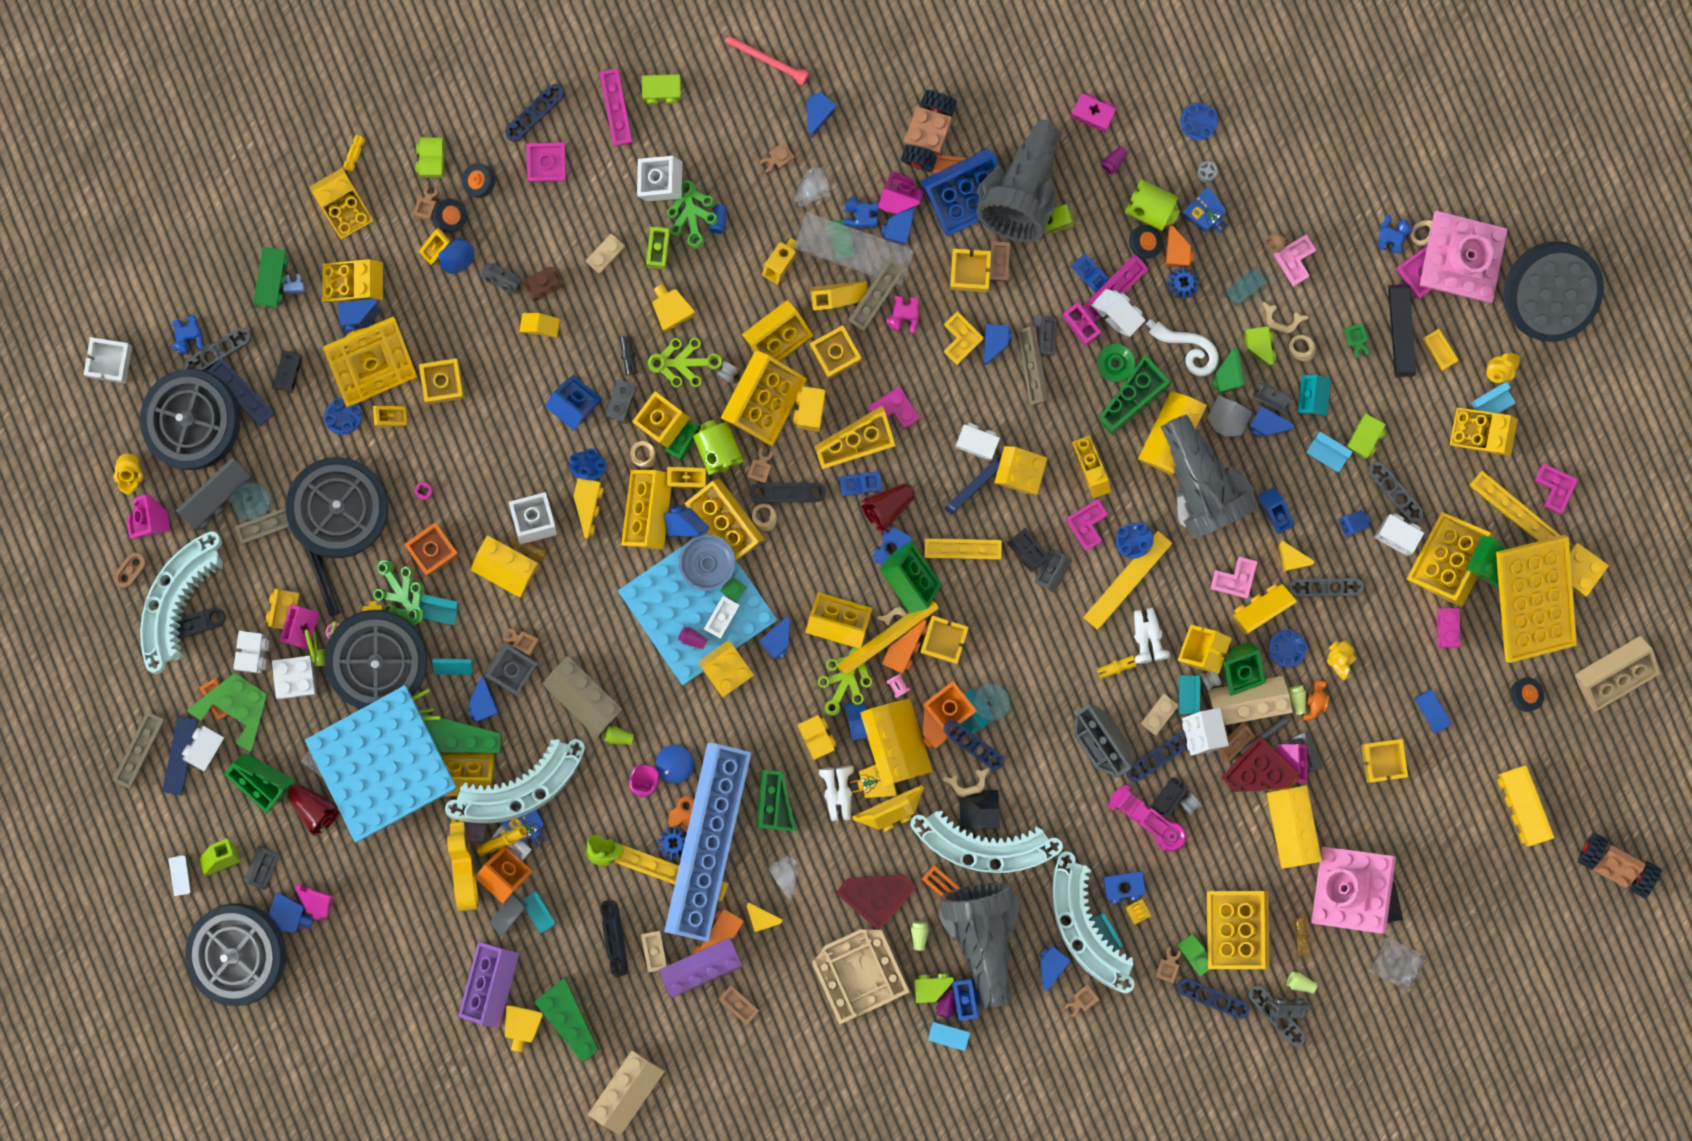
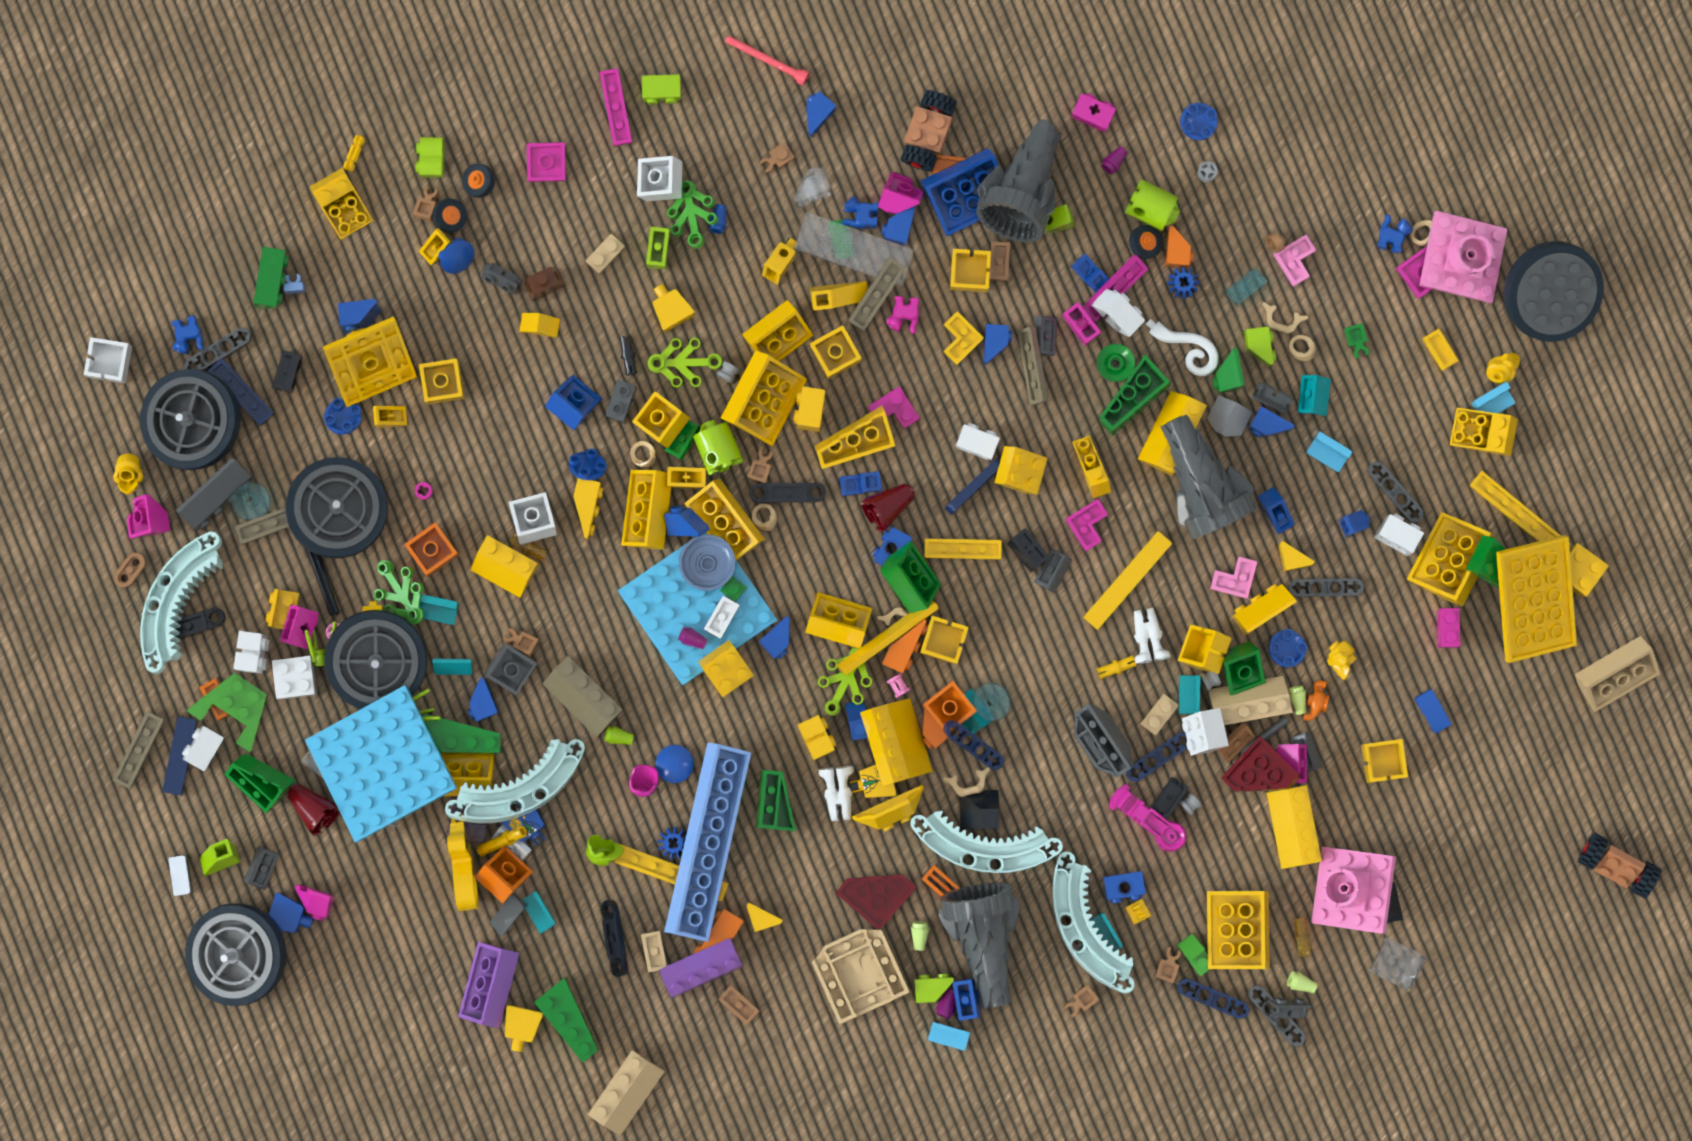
yellow slope [322,259,383,302] -> none
dark blue beam [505,84,564,142] -> none
orange plate [668,796,694,833] -> none
clear slope [767,855,799,901] -> none
blue slope [1039,946,1070,991] -> none
blue dish [1116,523,1153,559] -> none
blue torso [1181,187,1228,234] -> none
lime brick [1346,413,1386,460] -> none
black beam [1388,284,1416,378] -> none
yellow slope [1497,765,1554,846] -> none
black wheel [1511,677,1544,712] -> none
dark pink plate [1534,463,1578,515] -> none

